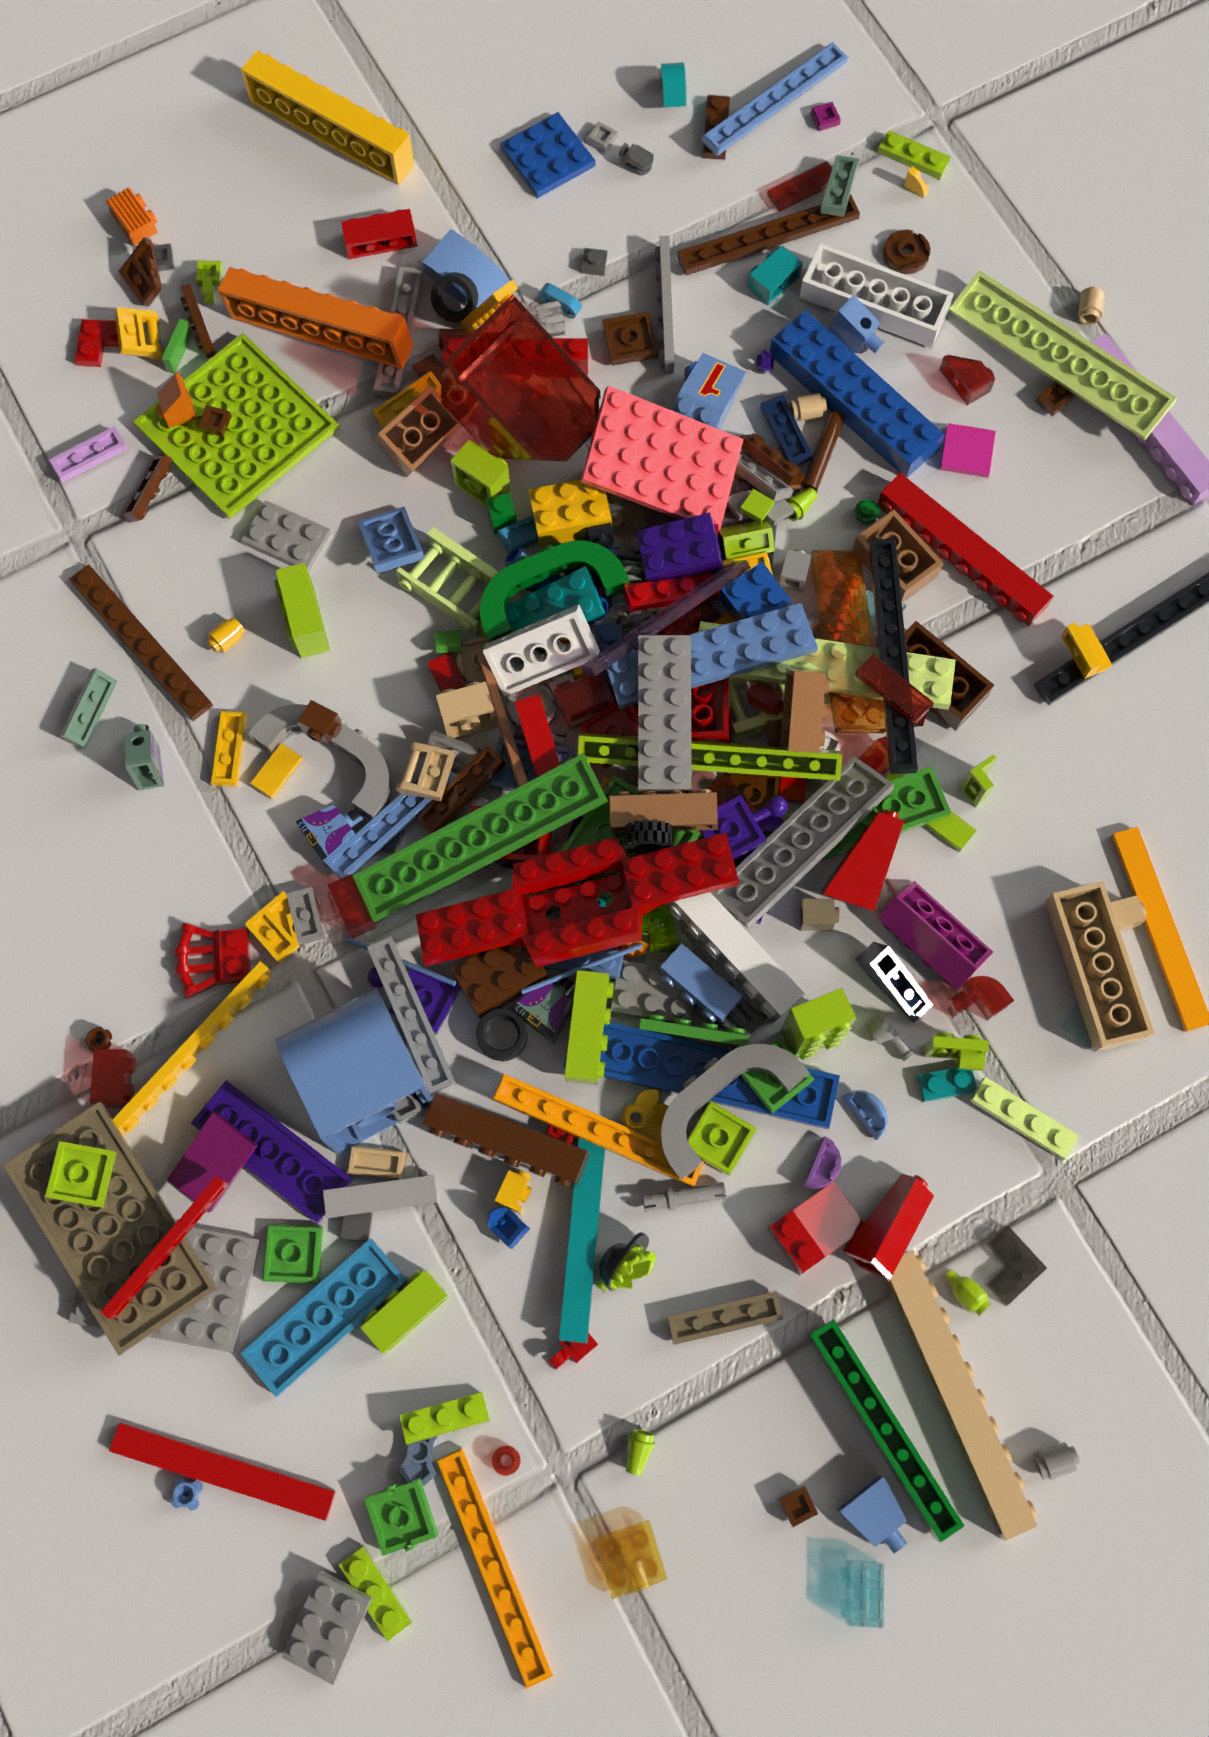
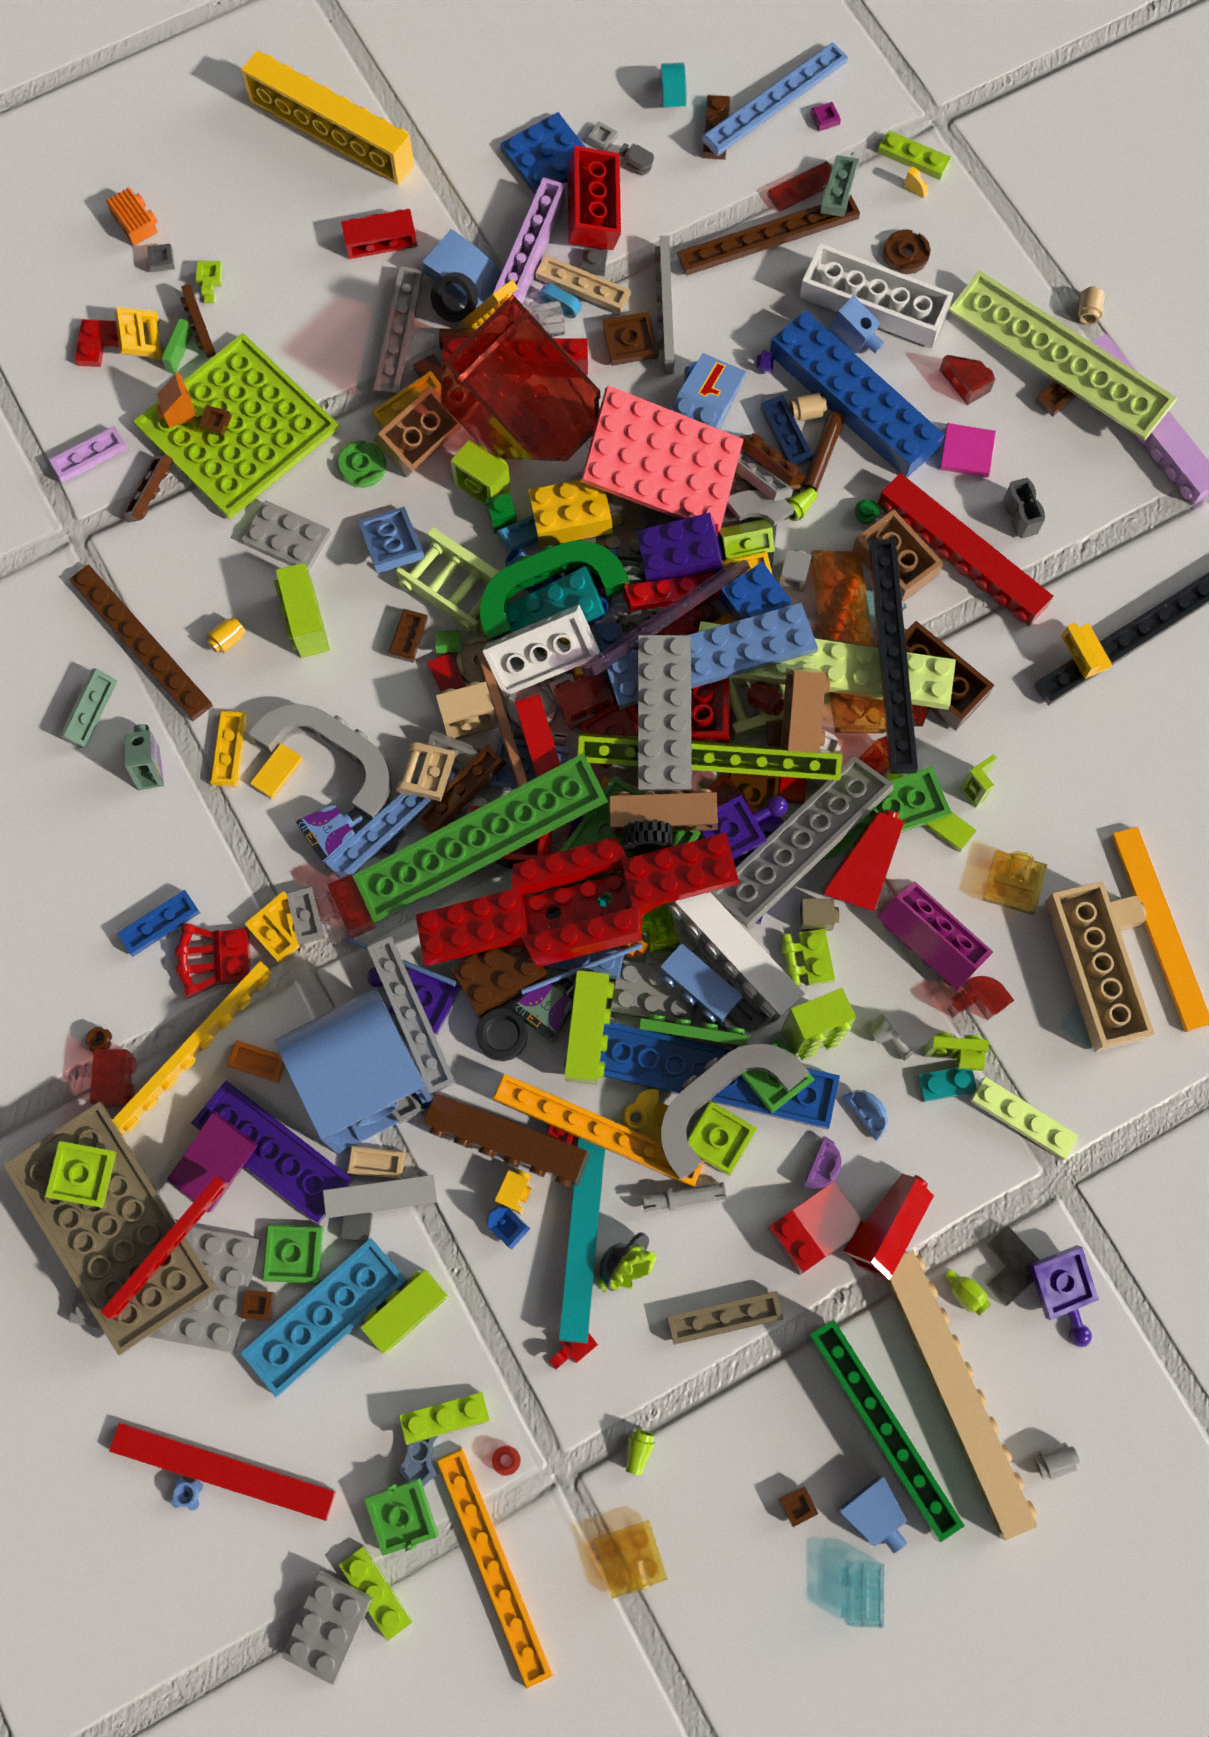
reddish brown wing [118,237,162,307] -> none
orange brick [217,267,414,369] -> none
reddish brown brick [298,700,342,744] -> none
black plate [587,523,614,547] -> none
lime tile [740,489,775,524] -> none
teal brick [748,245,803,305] -> none
clear red tile [855,654,934,724] -> none
slope [855,942,933,1023] -> none
none -> blue plate [117,890,201,957]
none -> orange tile [227,1040,285,1083]
none -> reddish brown plate [241,1290,275,1321]
none -> bright green tile [337,441,387,488]
none -> reddish brown plate [388,609,428,663]
none -> lavender brick [493,178,566,316]
none -> tan plate [535,255,631,314]
none -> red brick [567,145,621,250]
none -> lime plate [780,929,835,987]
none -> clear yellow plate [982,849,1047,915]
none -> dark grey brick [1004,478,1045,539]
none -> dark purple plate [1029,1245,1099,1347]

